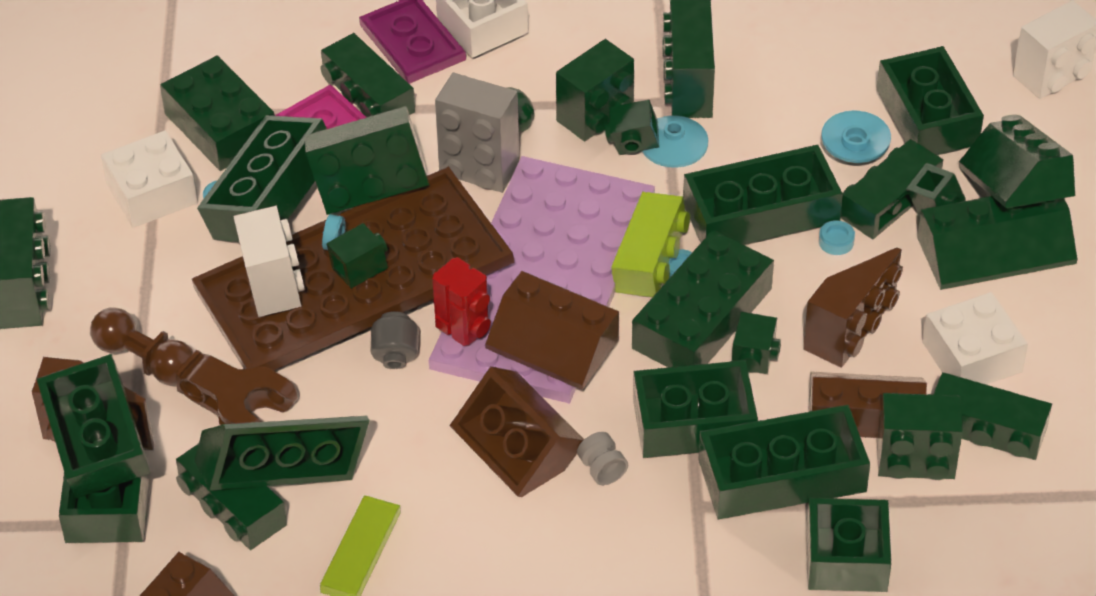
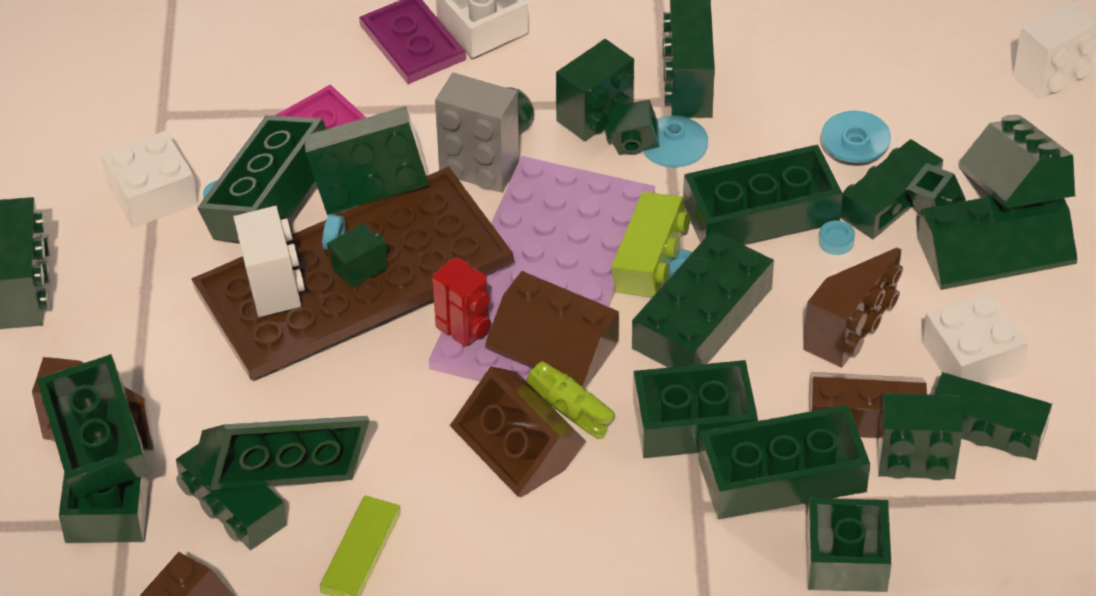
reddish brown piece [90,307,298,425] -> none
dark green brick [160,55,275,171] -> none
dark green brick [320,32,415,117] -> none
dark grey head [370,312,419,369] -> none
light grey wheel [577,431,628,486] -> none
dark green brick [732,312,781,375] -> none
dark green brick [877,46,984,155] -> none
none -> lime hinge [526,361,615,440]

